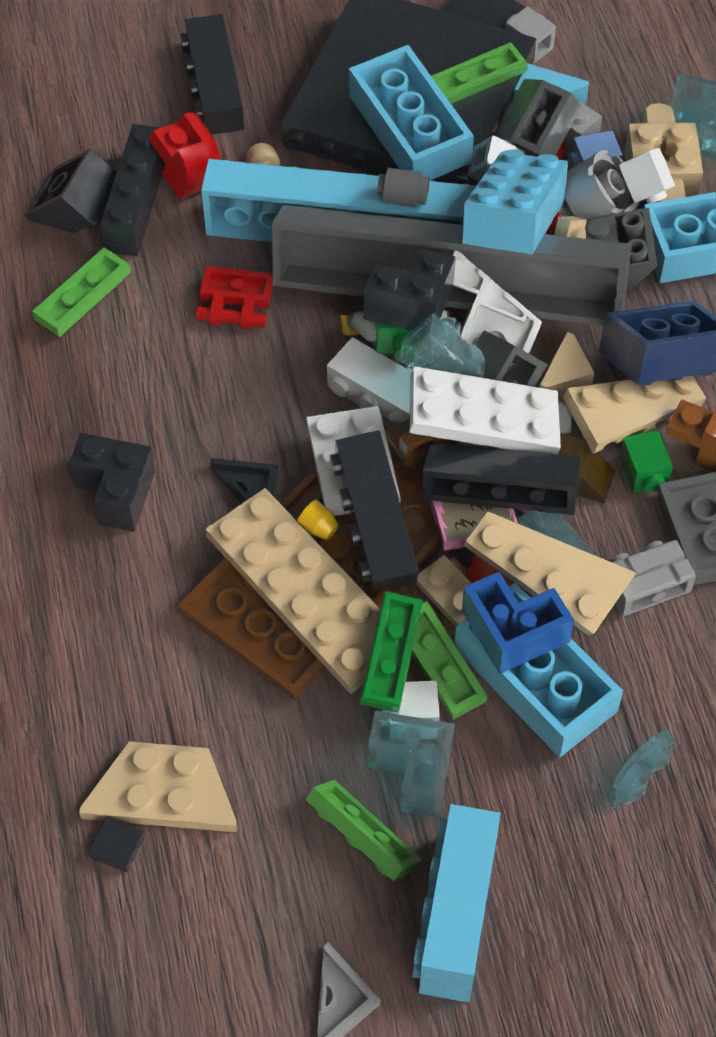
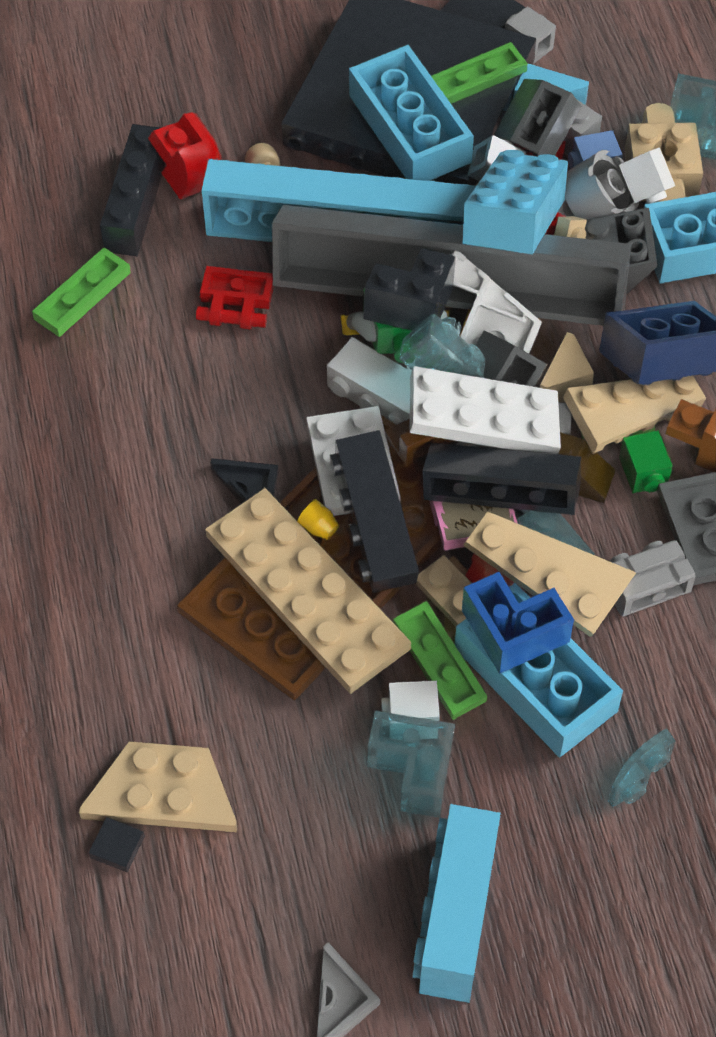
black slope [25,148,117,233] -> none
black brick [69,433,155,532] -> none
black brick [180,14,244,135] -> none
bright green plate [306,780,422,881] -> none
green tile [359,591,423,713] -> none
dark grey brick [377,168,430,207] -> none

